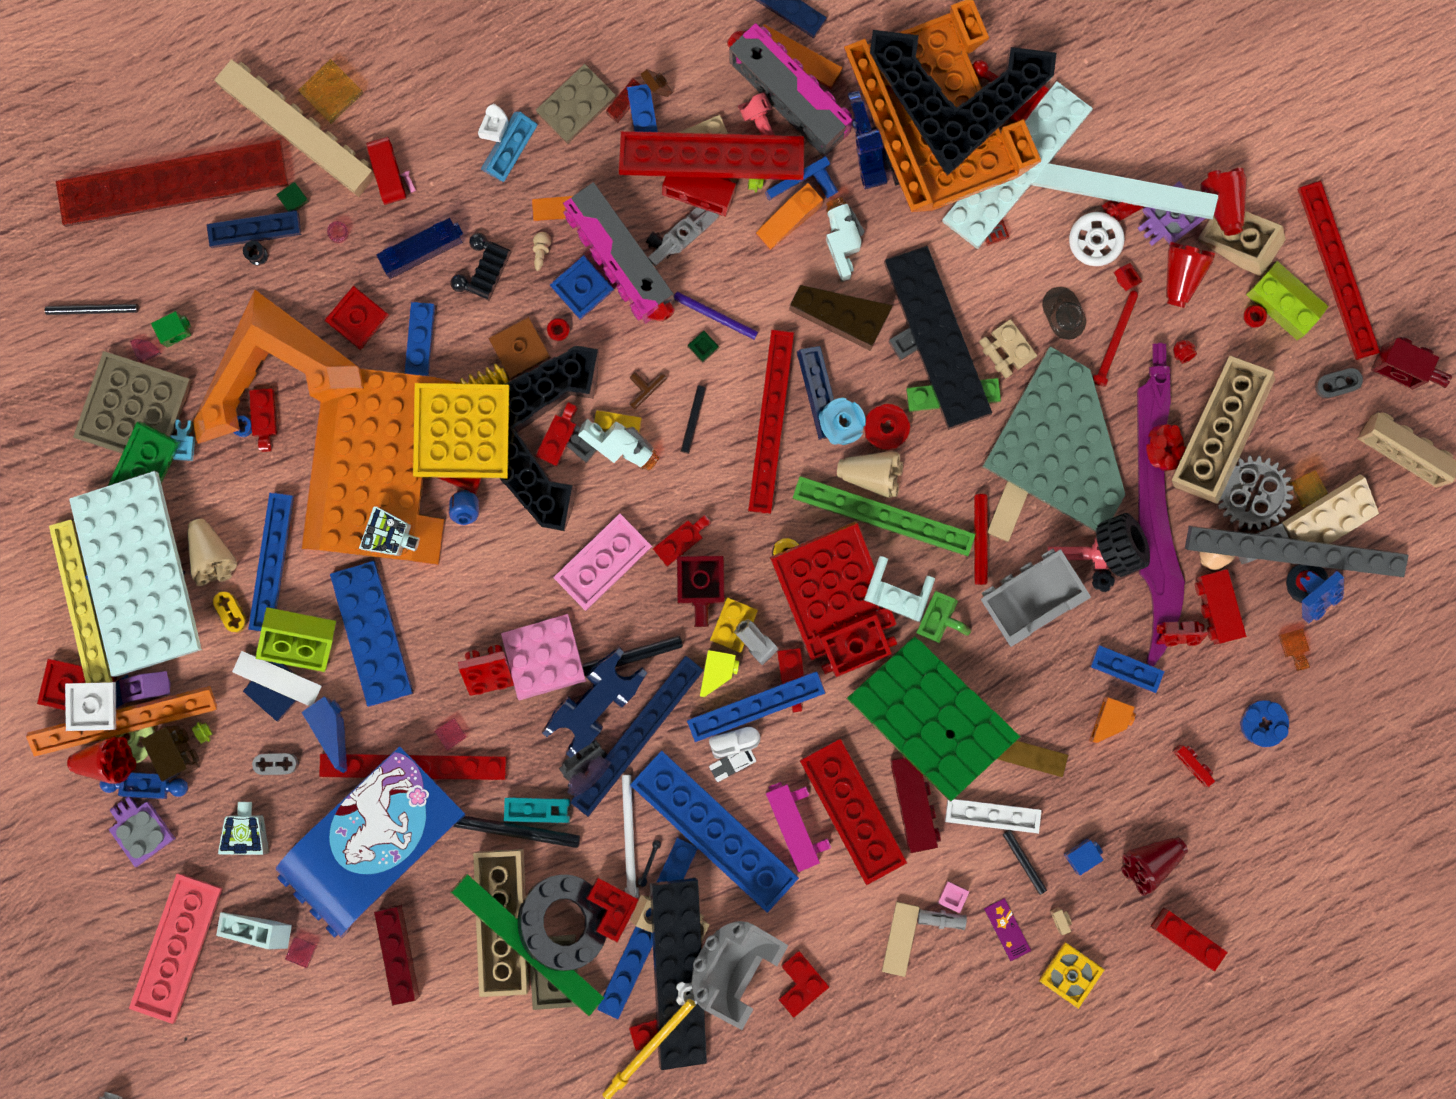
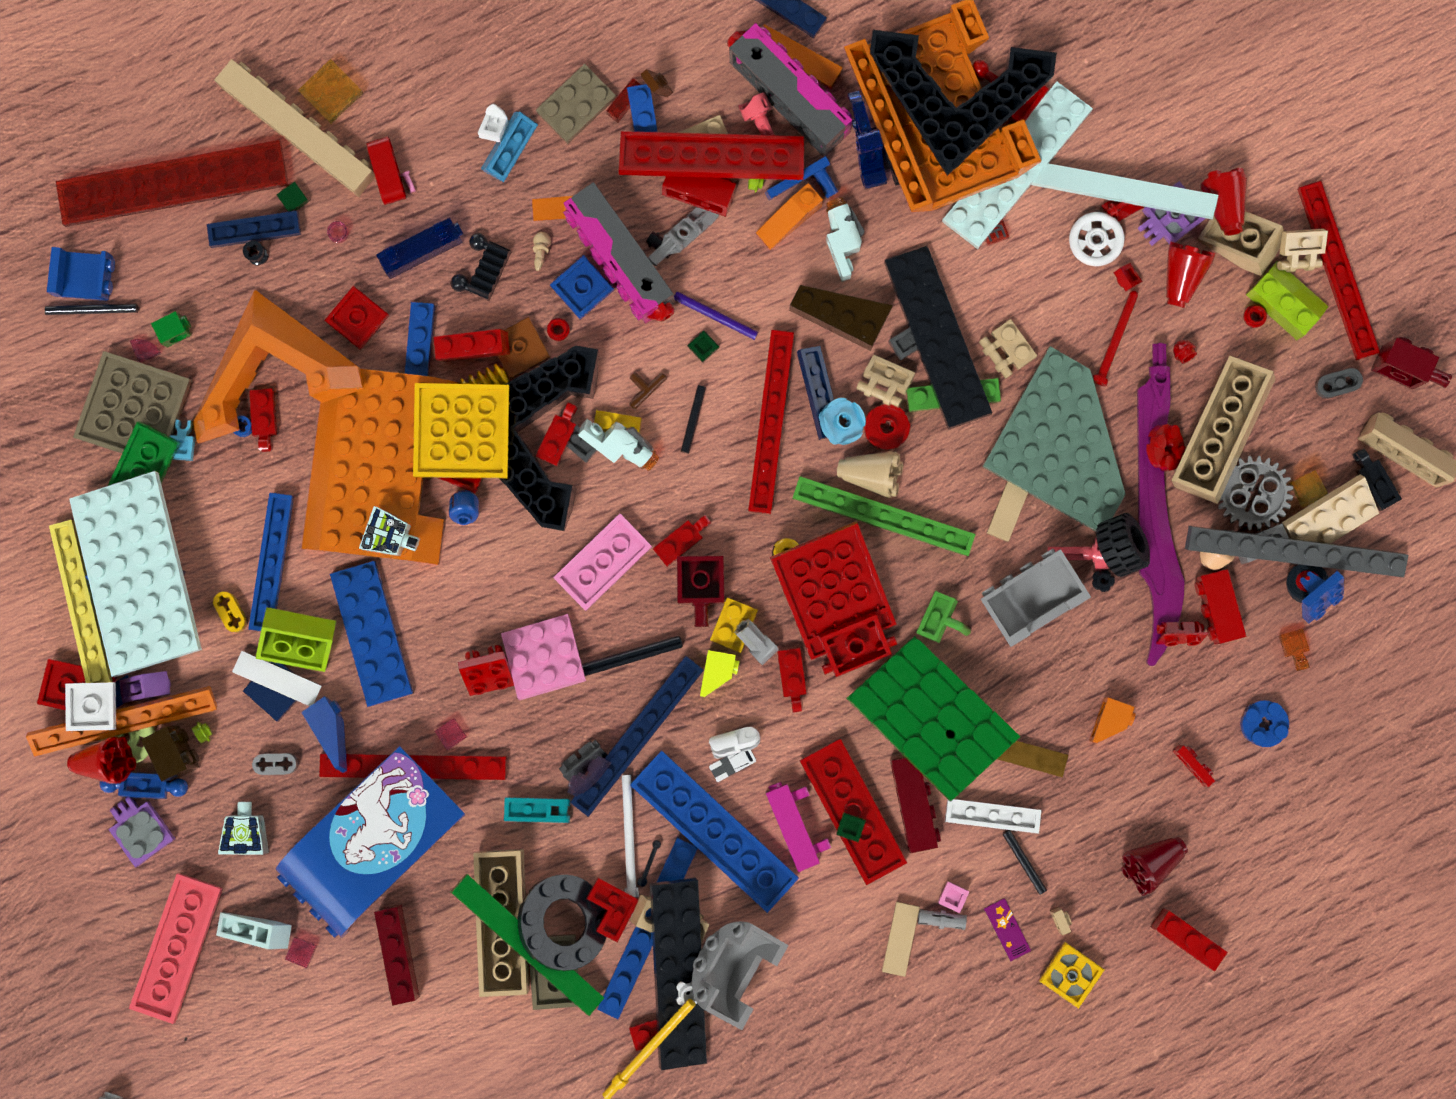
tan cone [187,519,237,586] -> none
black axle [453,816,580,848] -> none
dark blue piece [542,646,648,758] -> none
blue plate [687,671,826,742] -> none
red plate [778,950,829,1018] -> none
light aqua plate [864,556,935,622] -> none
red axle [974,494,988,585] -> none
clear smoke piece [1042,287,1086,340] -> none
blue brick [1064,839,1104,876] -> none
blue plate [1090,645,1165,693] -> none
none -> blue panel [47,247,115,301]
none -> red brick [434,329,510,362]
none -> dark green tile [836,812,866,843]
none -> tan plate [856,355,915,407]
none -> tan plate [1277,229,1328,272]
none -> black plate [1352,448,1402,511]

